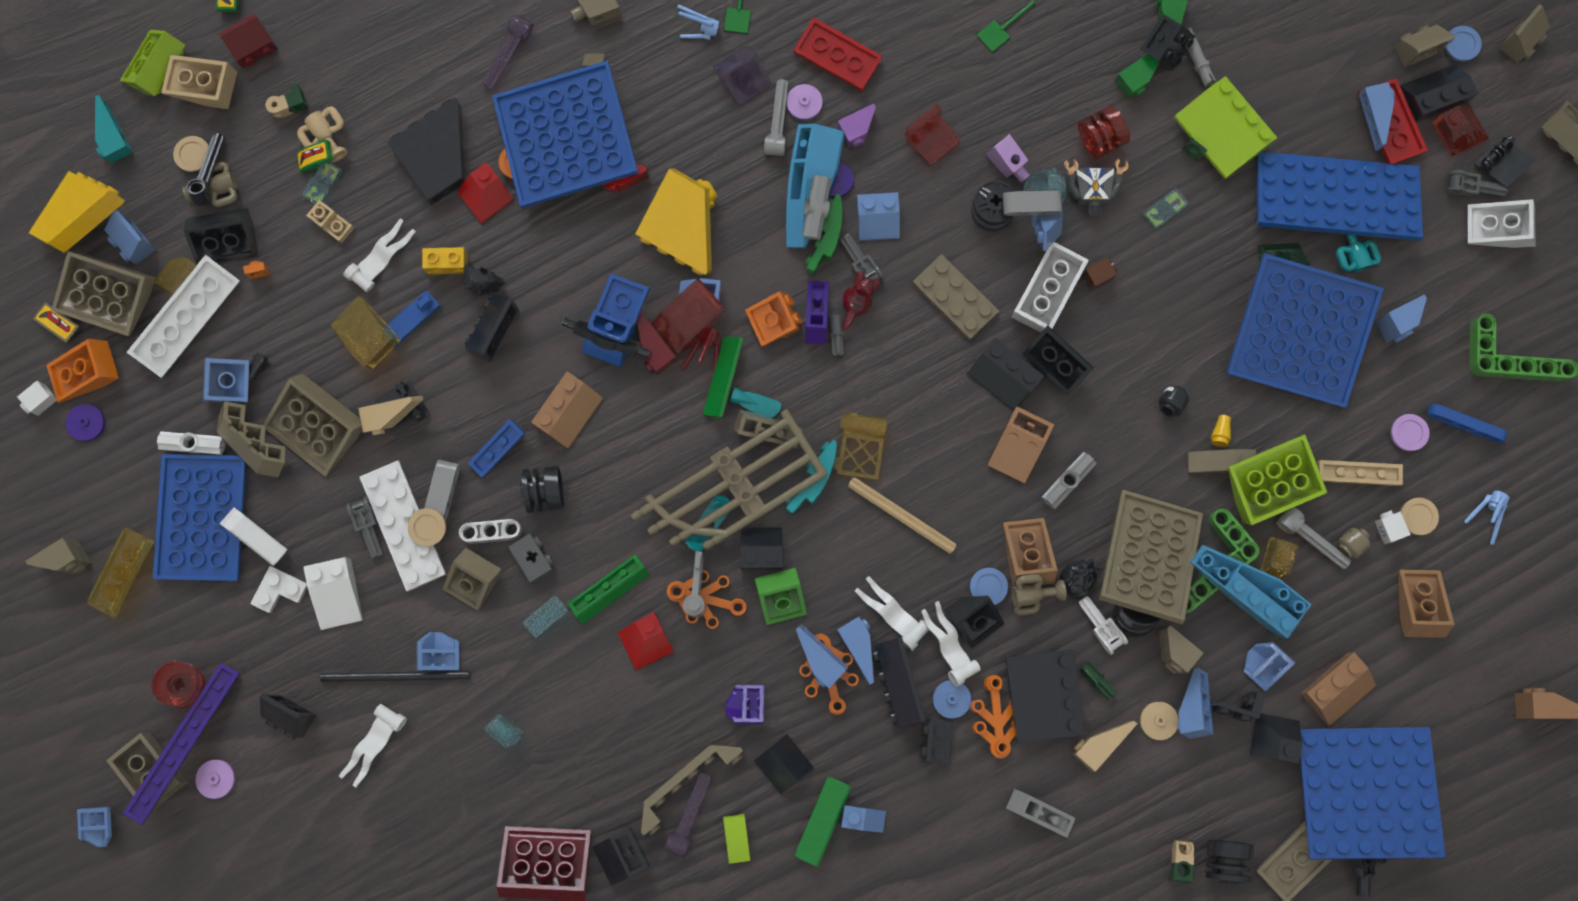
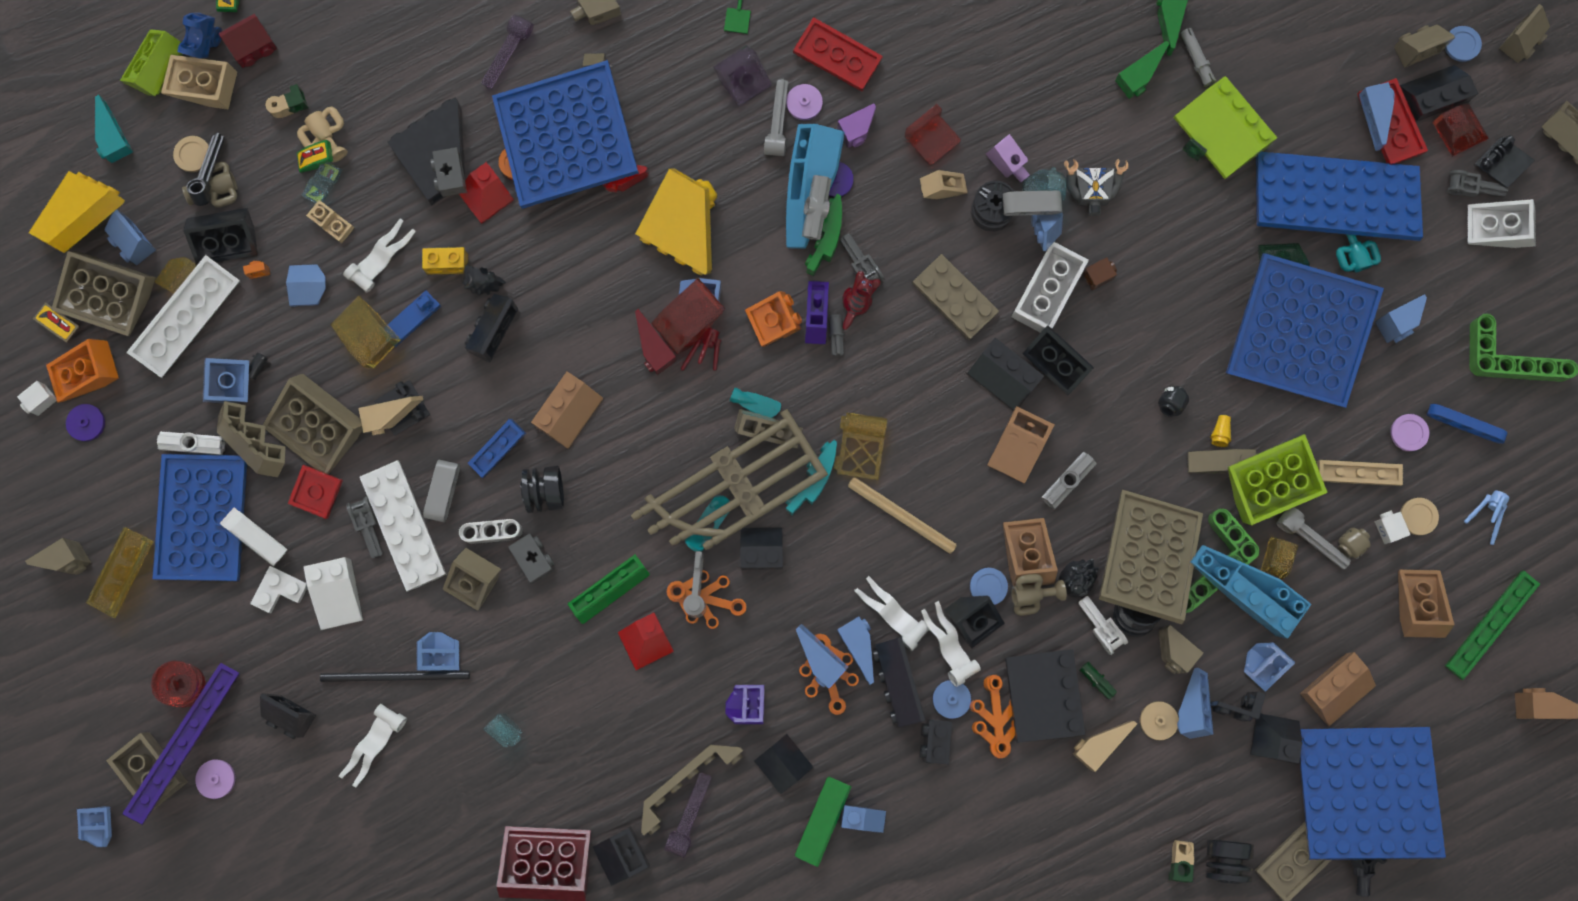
tan piece [408,508,447,546] -> none
clear light blue plate [522,595,569,639] -> none
blue piece [562,273,652,368] -> none
light blue plant [677,5,719,40] -> none
green slope [703,337,743,419] -> none
lime slope [723,814,750,864] -> none
bright green slope [755,568,807,625] -> none
medium blue slope [856,192,900,241] -> none
green piece [976,1,1036,52] -> none
light grey slope [1006,789,1076,838] -> none
clear red wheel [1078,105,1130,159] -> none
black bracket [1140,14,1195,70] -> none
clear light blue slope [1143,188,1189,229] -> none
none -> blue piece [177,12,222,59]
none -> medium blue slope [286,265,326,306]
none -> red tile [288,465,343,519]
none -> dark grey brick [430,147,467,197]
none -> tan slope [920,170,968,199]
none -> green tile [1445,570,1540,680]

